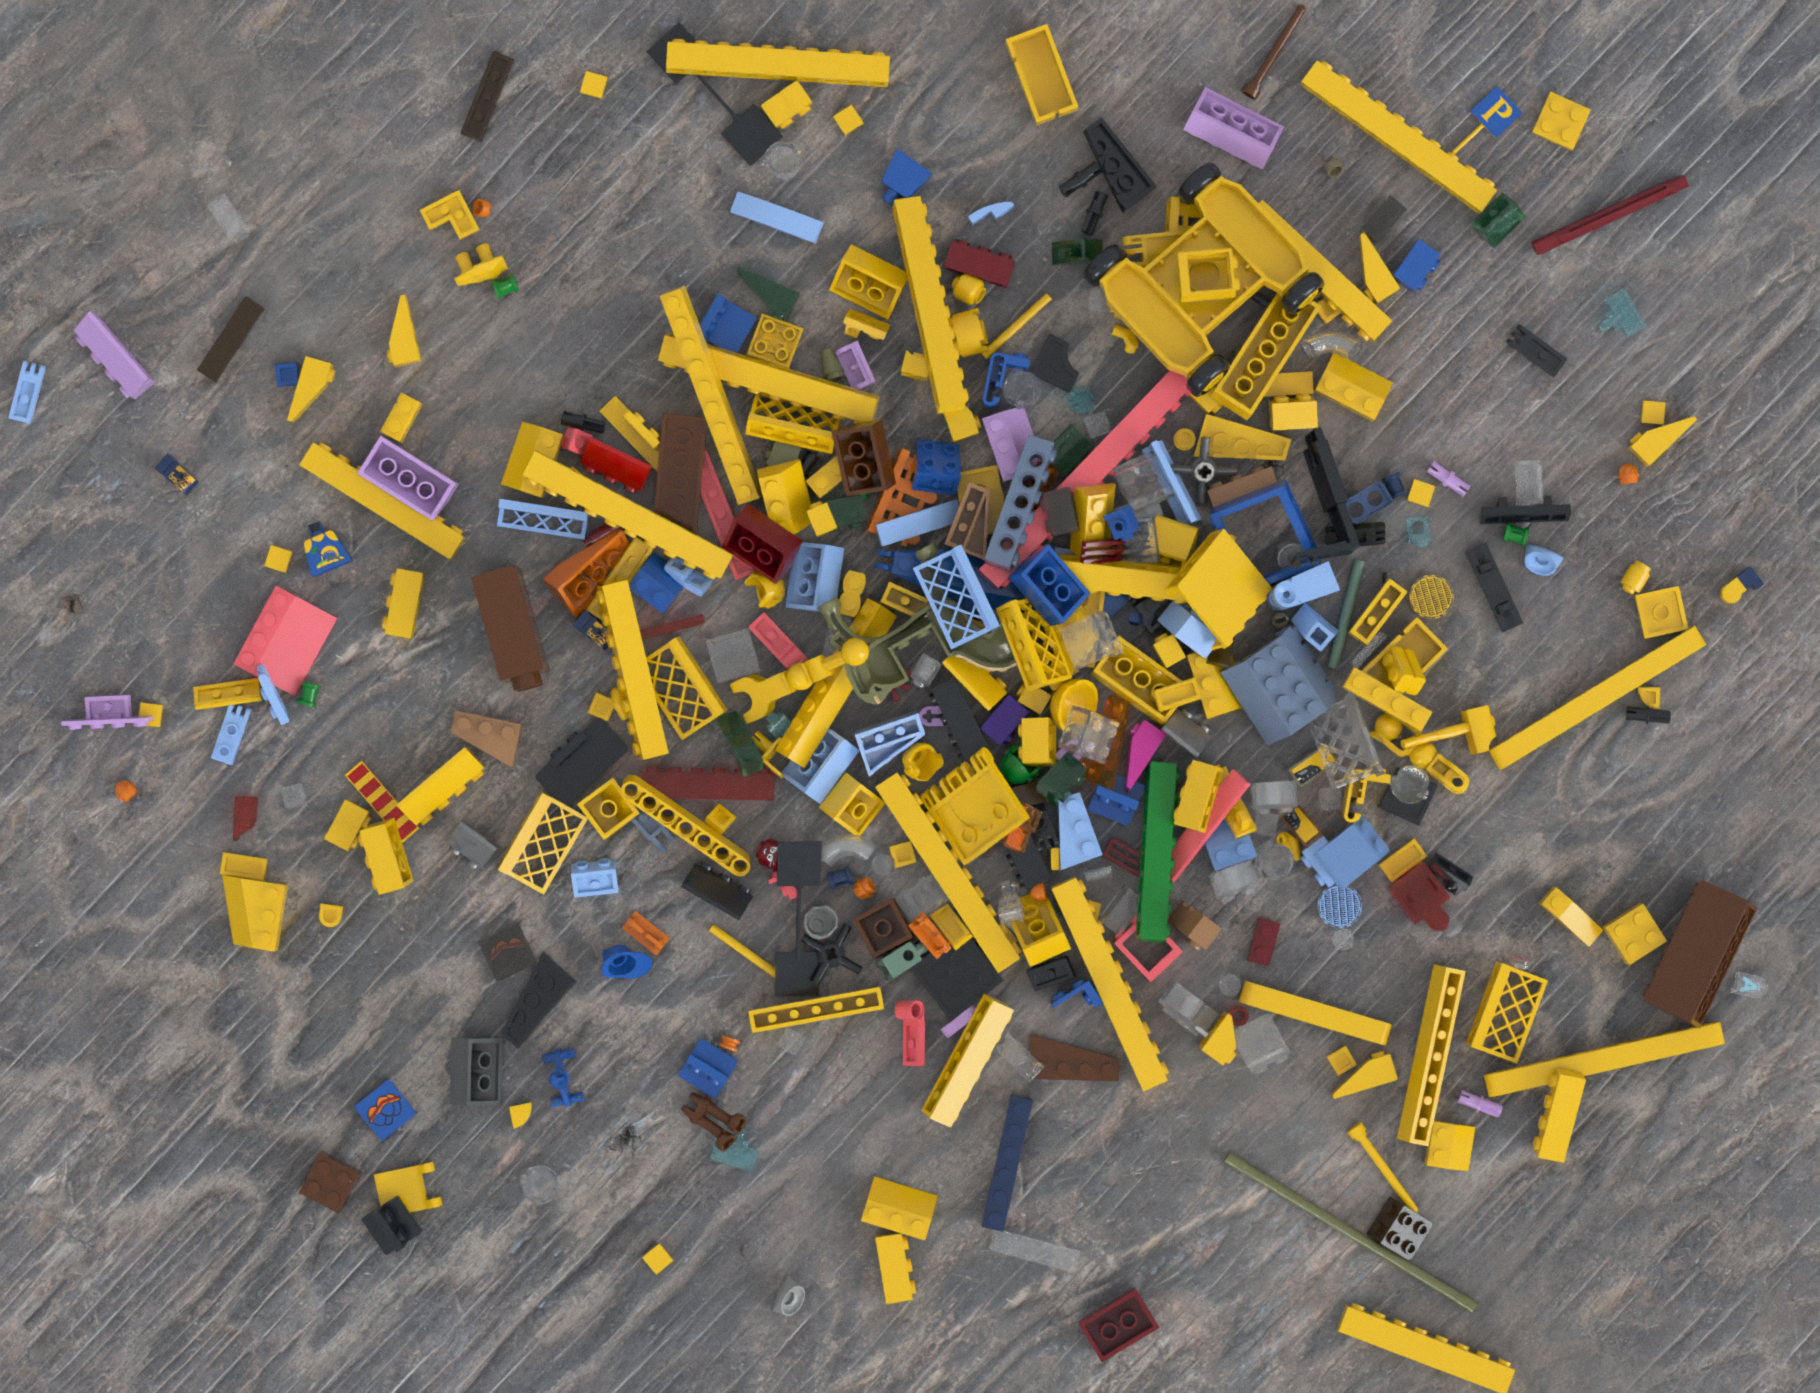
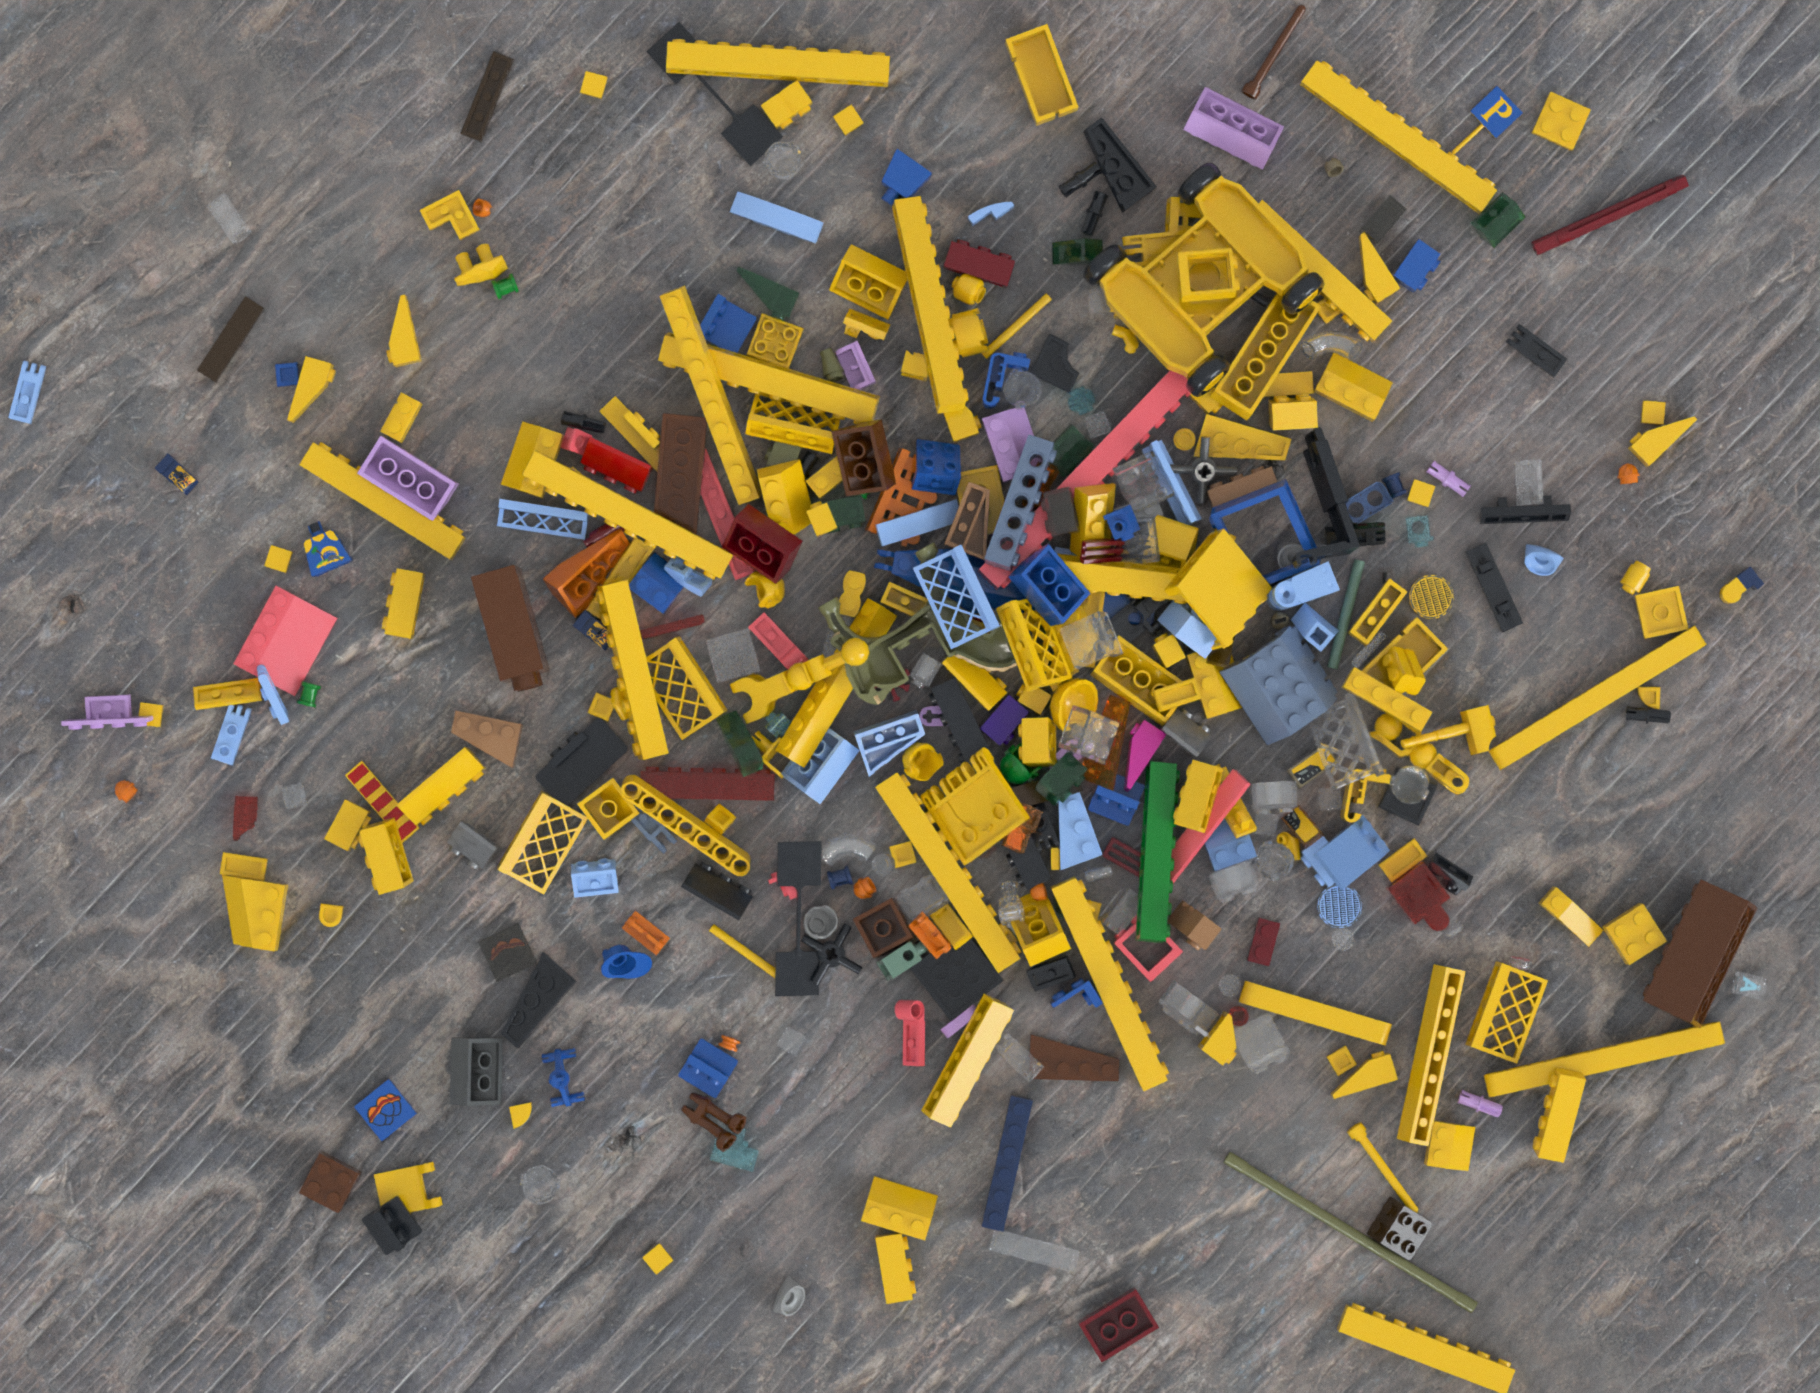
lavender slope [74,311,155,399] -> none
yellow brick [748,986,884,1033] -> none
dark red head [756,838,779,871] -> none
light blue slope [785,542,844,613] -> none
yellow slope [819,773,885,838] -> none
green bush [1502,522,1529,547] -> none
clear light blue hinge [1599,288,1647,338] -> none

